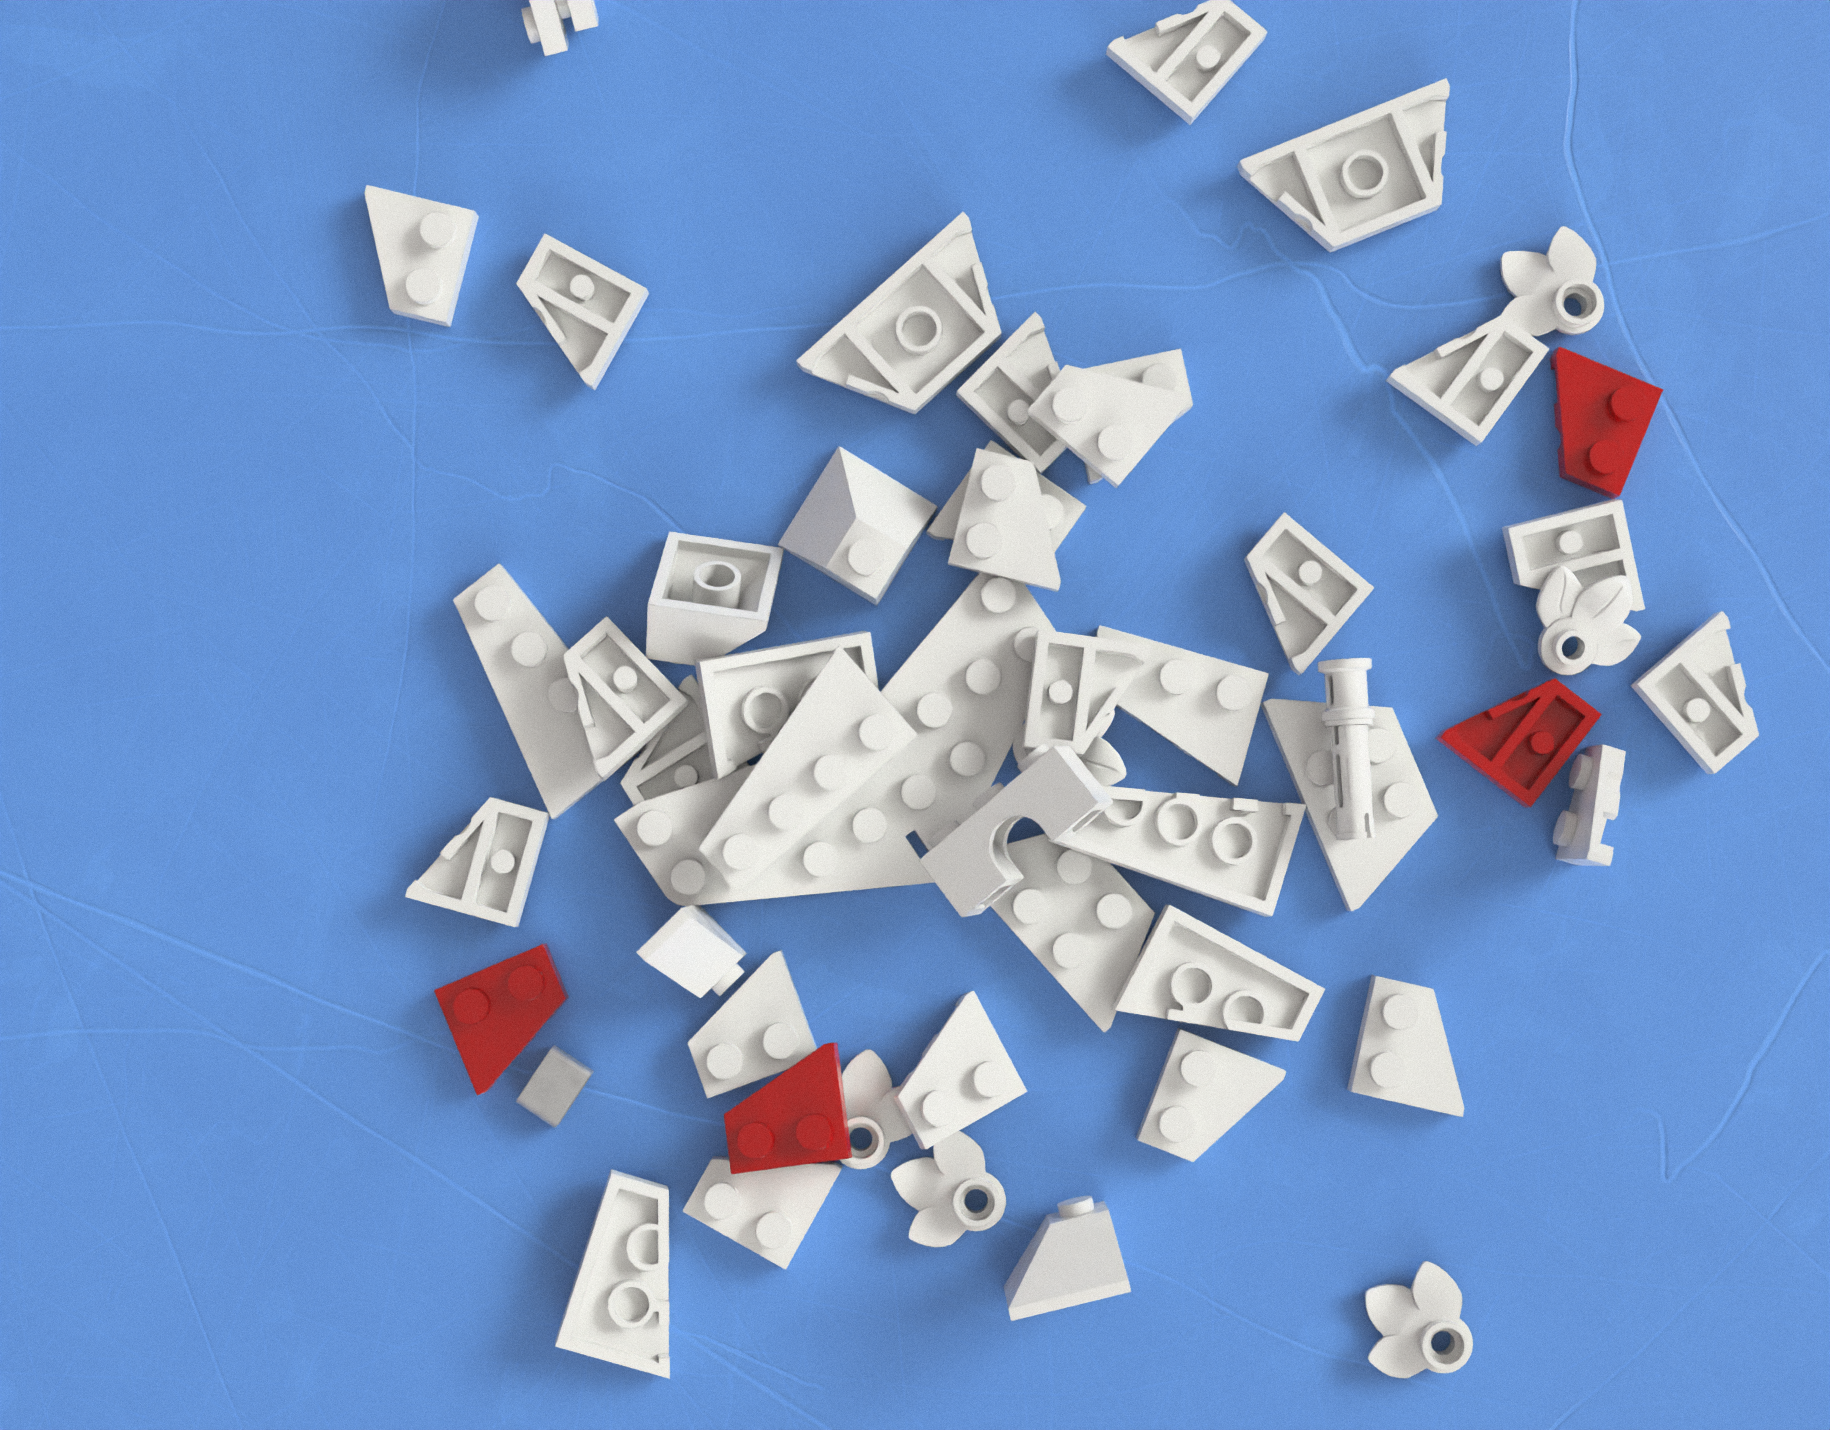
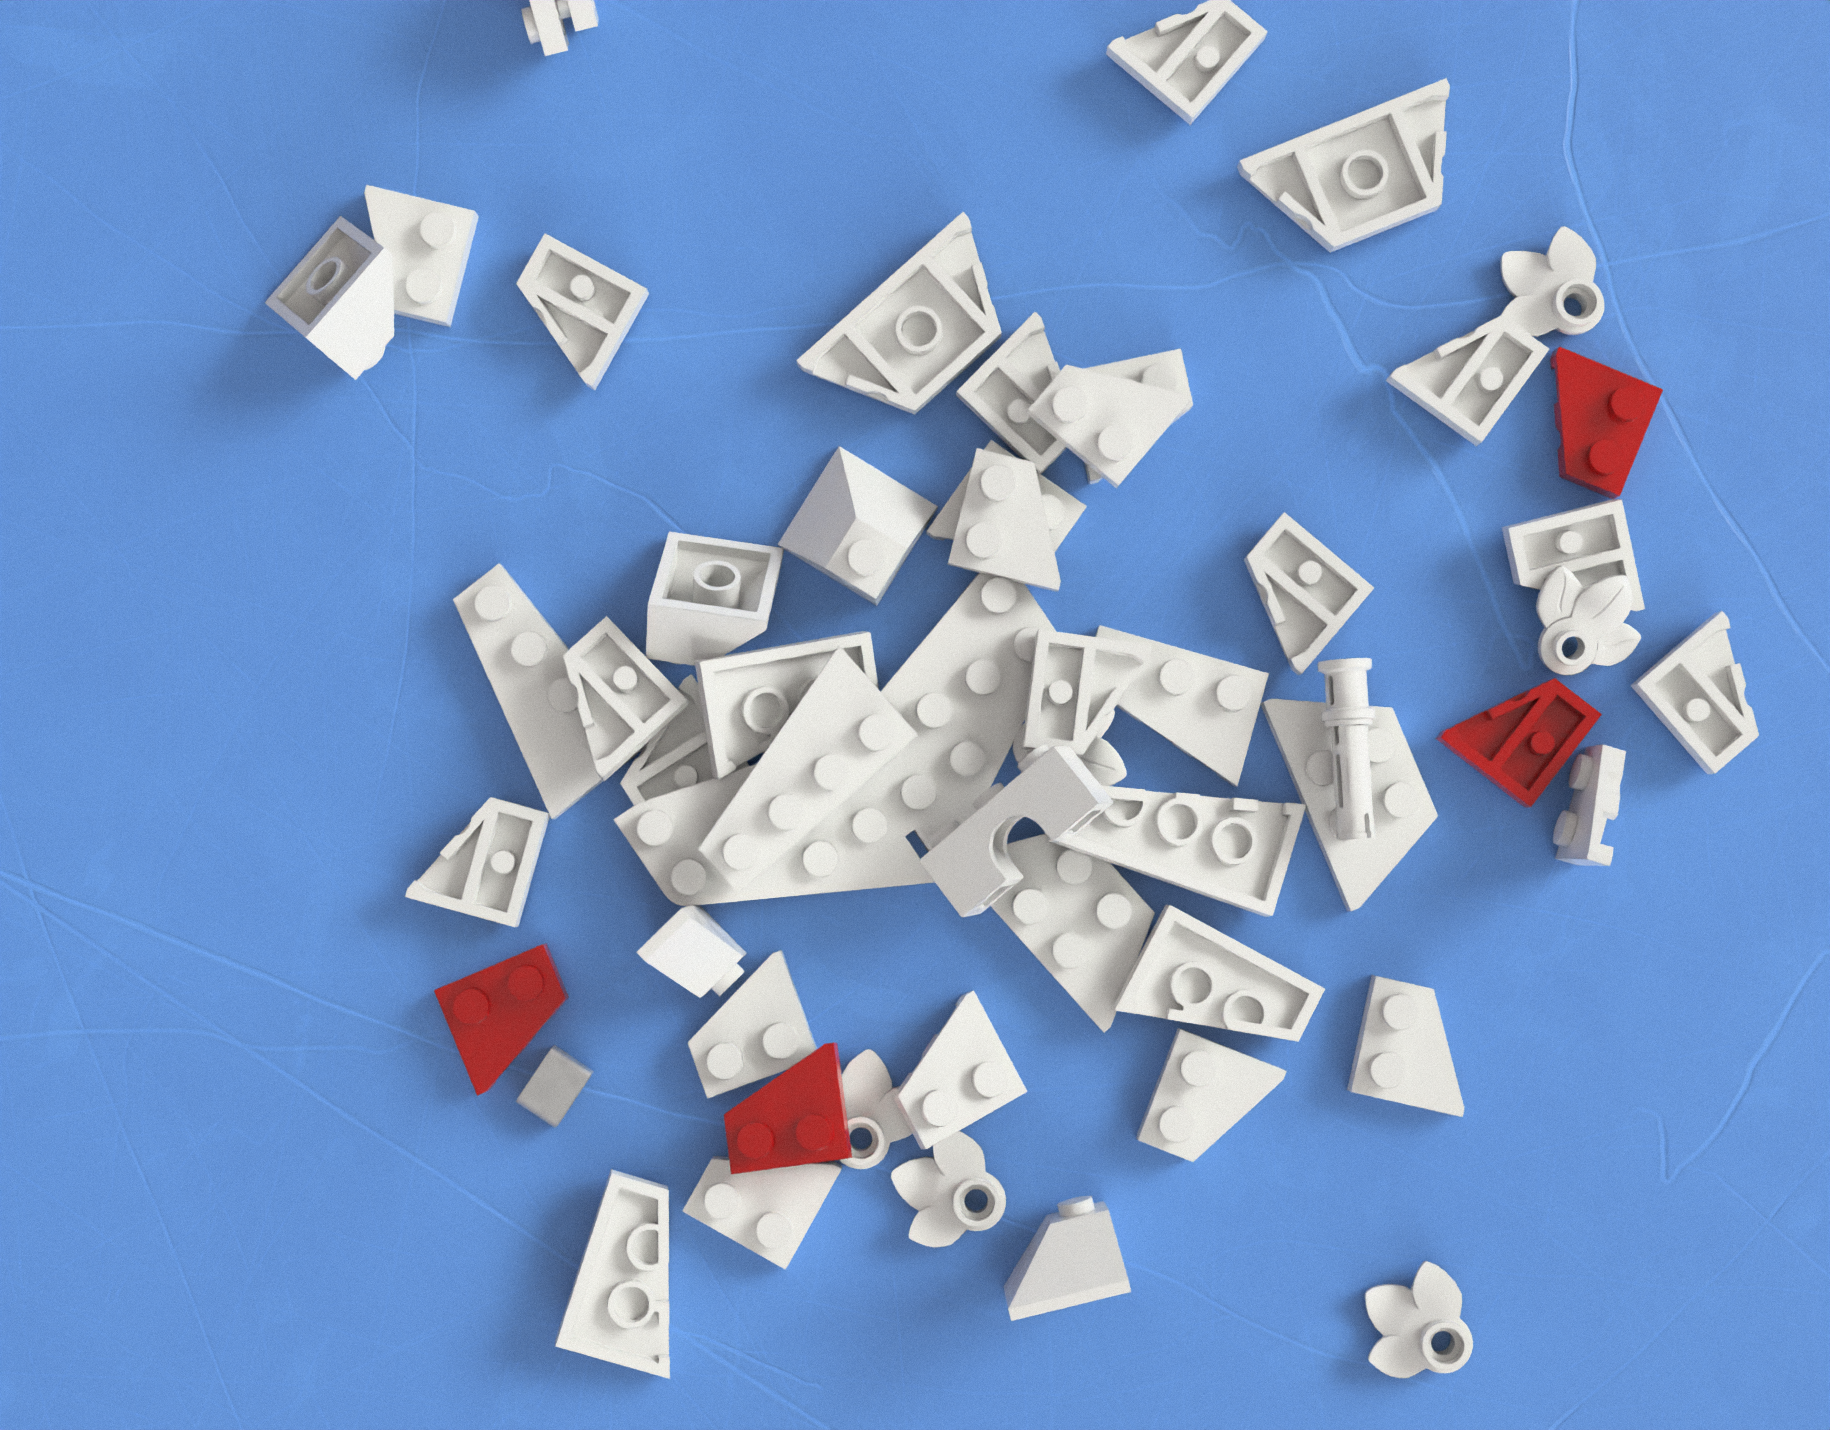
none -> white slope [265,216,394,380]

